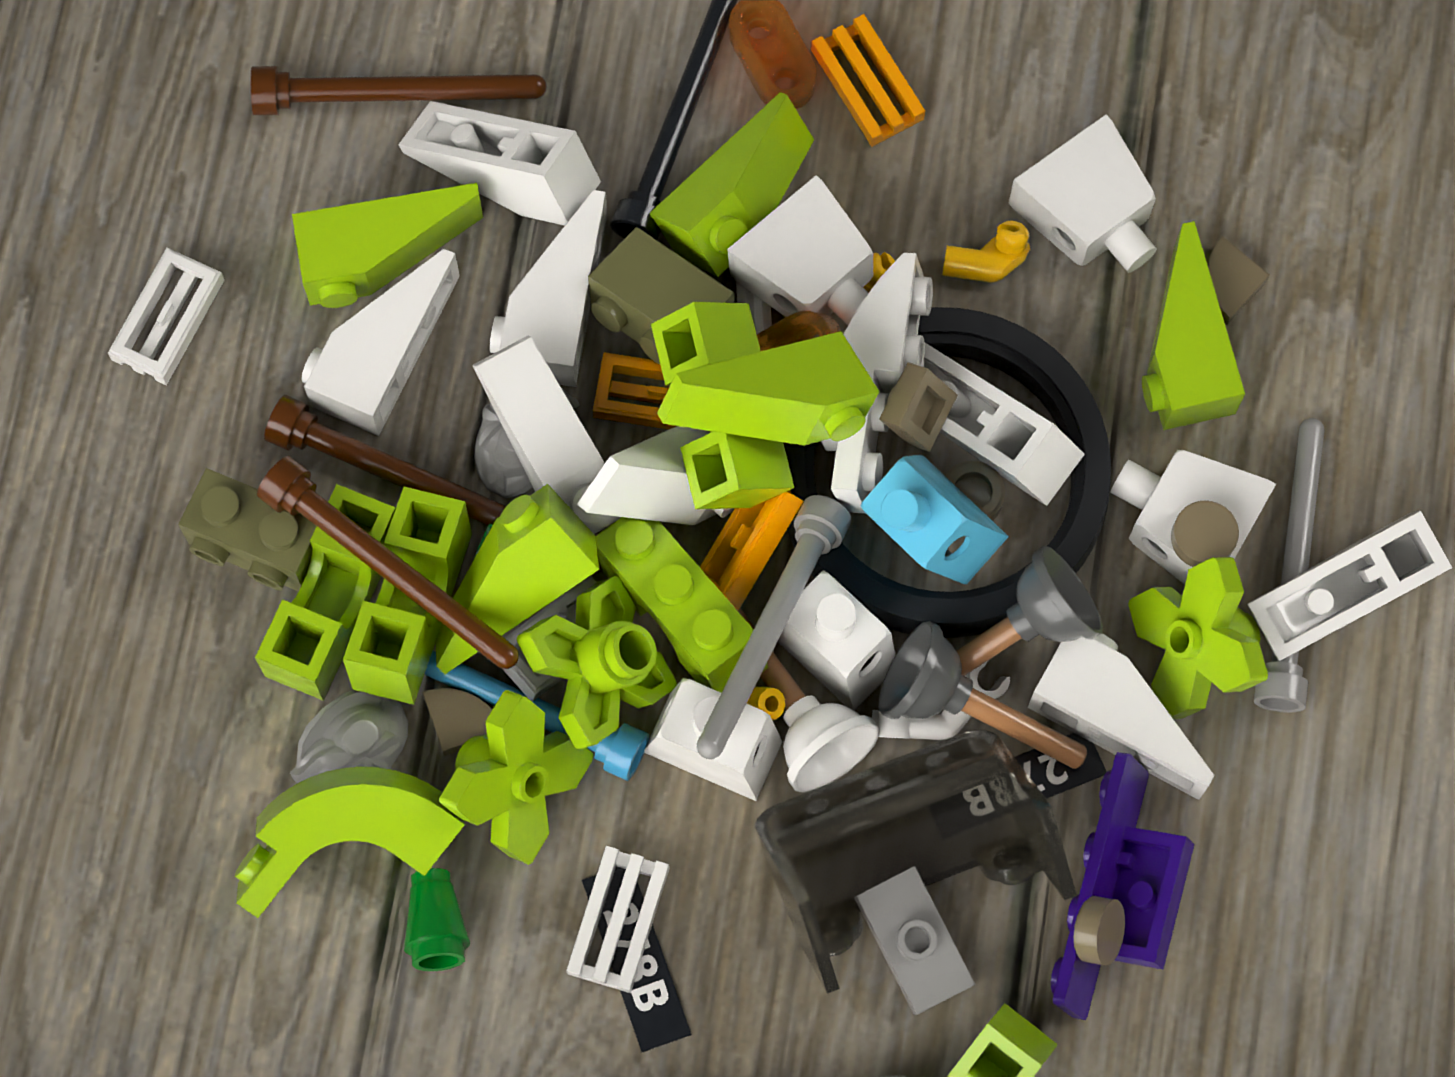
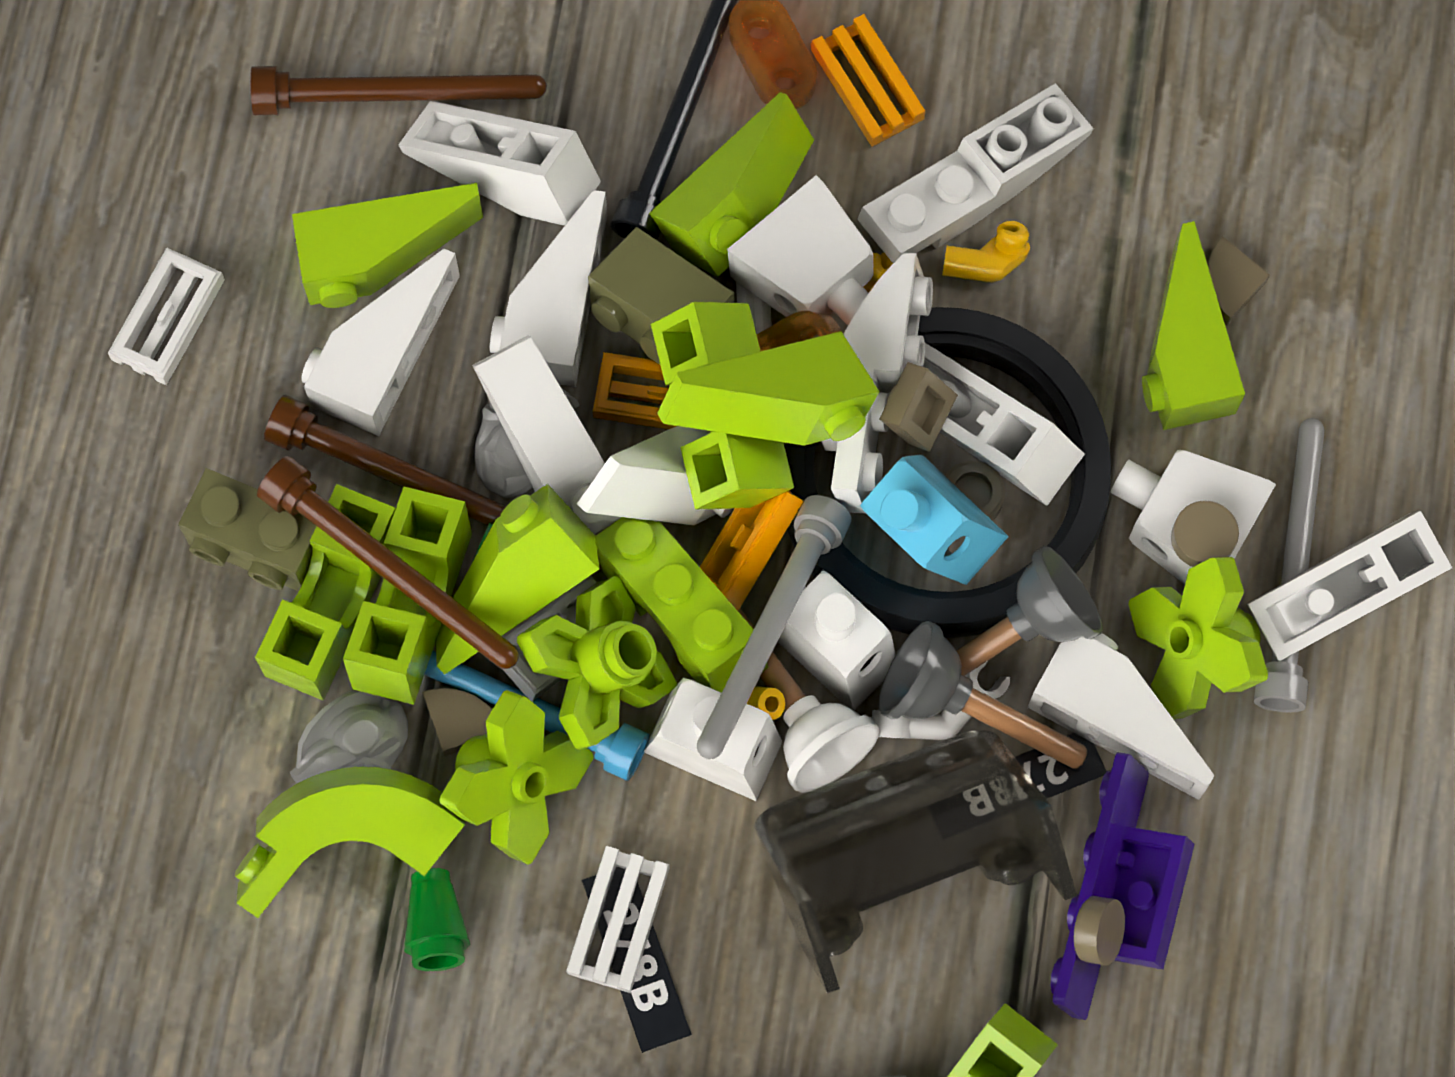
light grey plate [854,866,975,1016] -> none
white torso [1009,114,1157,273] -> none
none -> white slope [857,83,1094,263]

